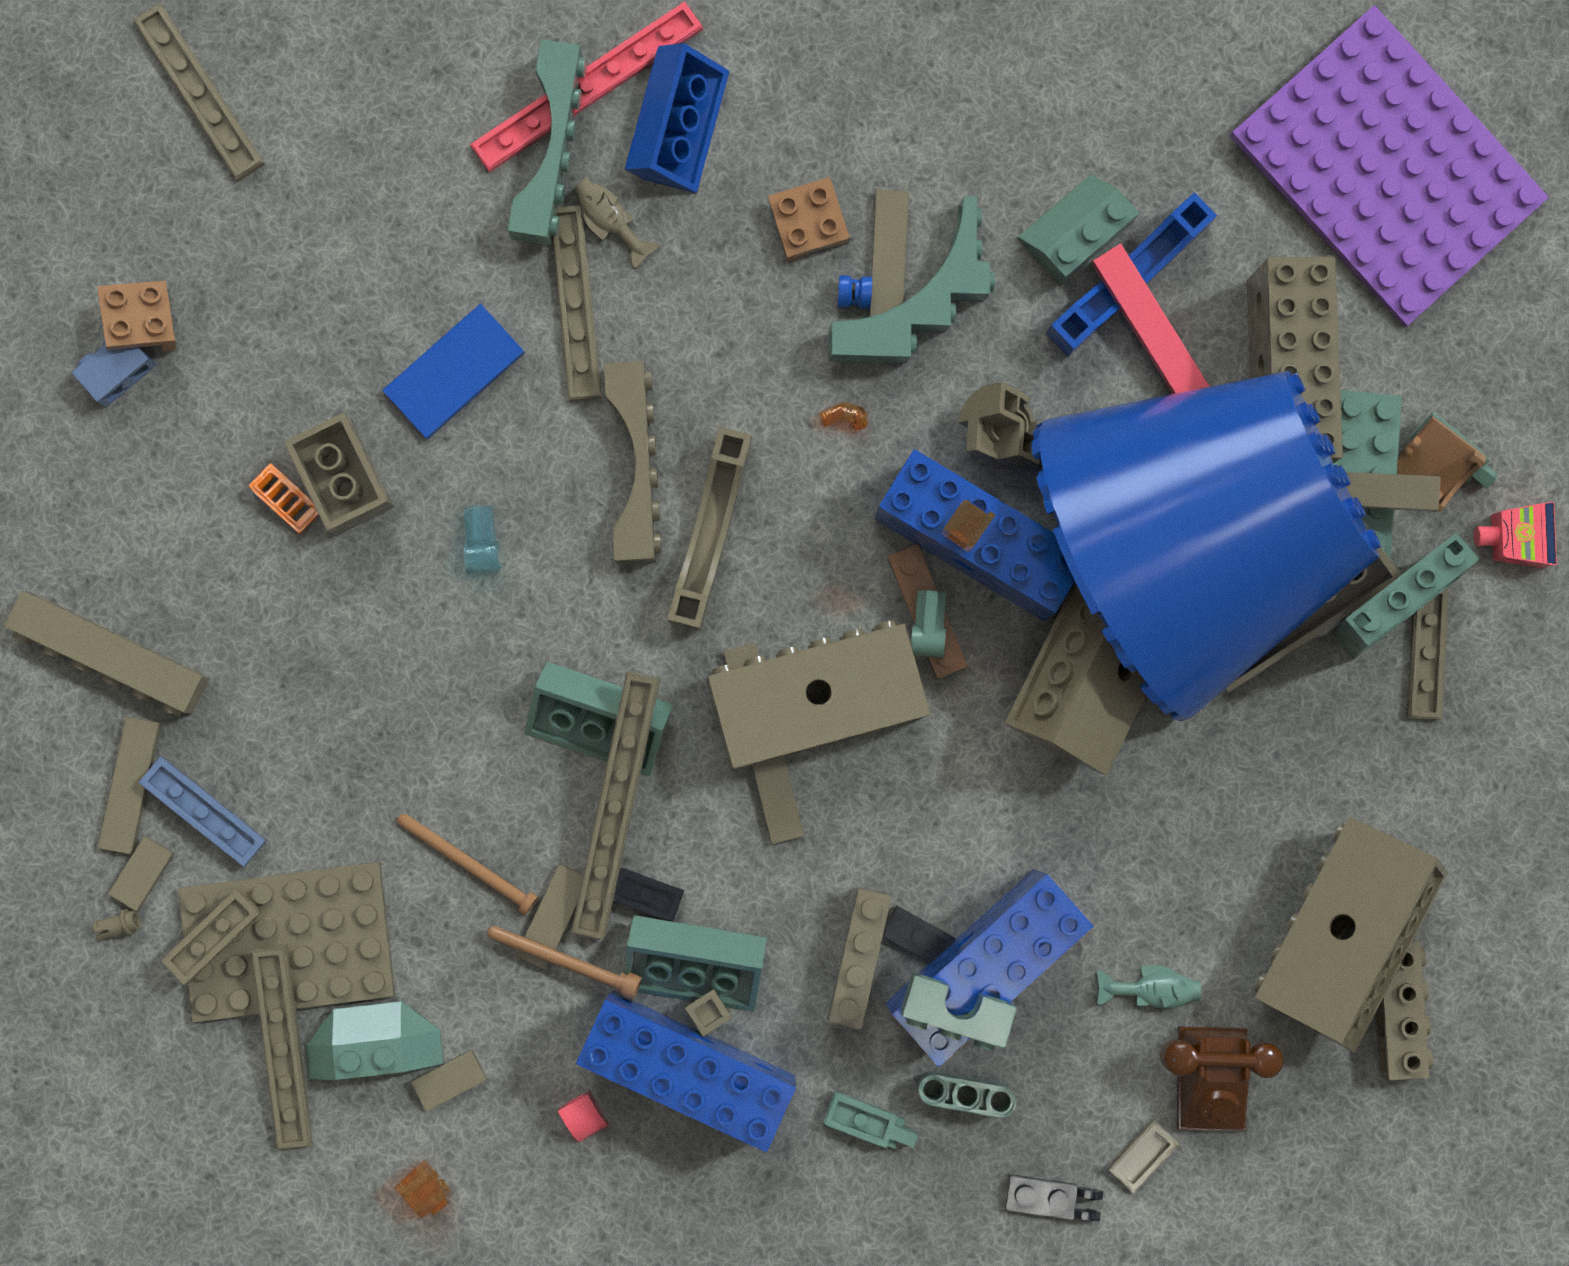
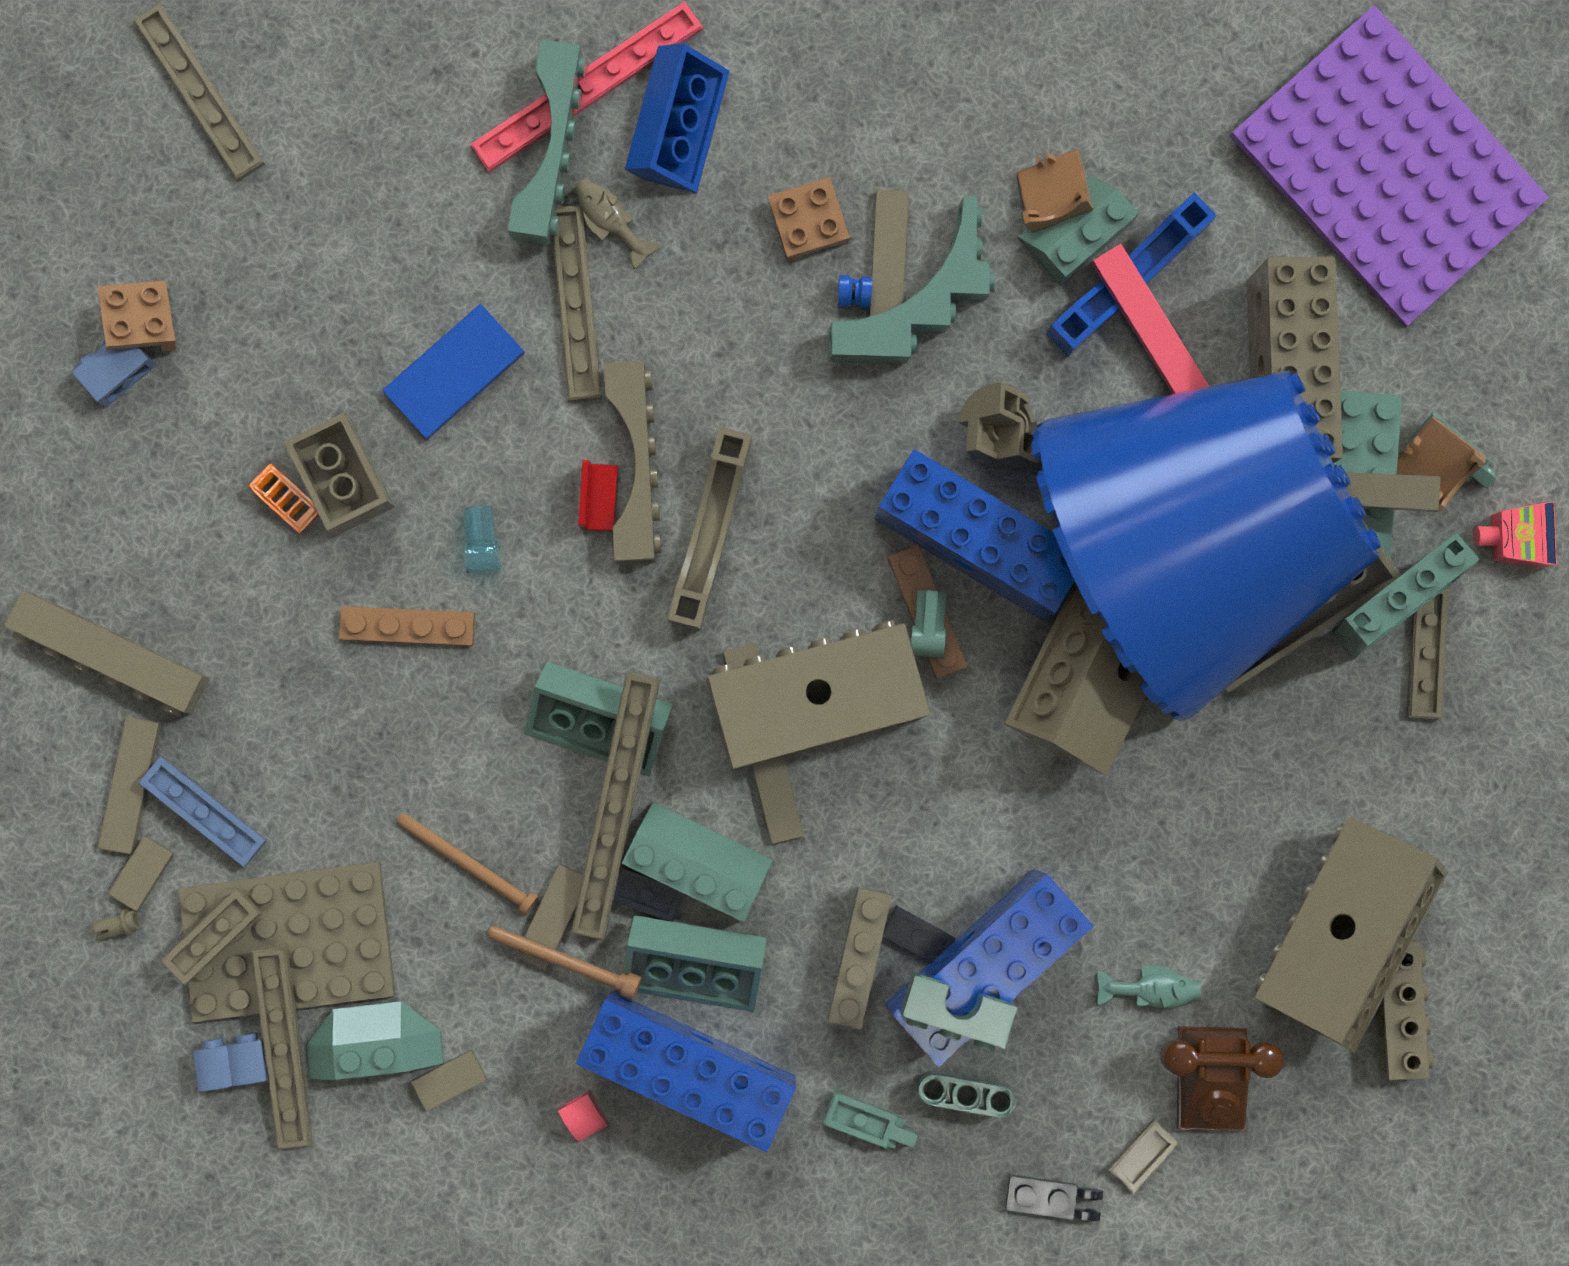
clear orange brick [394,1159,451,1218] -> none
dark tan panel [685,988,733,1037] -> none
clear orange arm [818,402,869,430] -> none
clear orange panel [941,500,995,552] -> none
none -> sand blue brick [193,1033,268,1092]
none -> medium nougat plate [339,606,475,646]
none -> red panel [578,460,618,532]
none -> sand green slope [622,802,773,922]
none -> medium nougat piece [1016,149,1094,232]

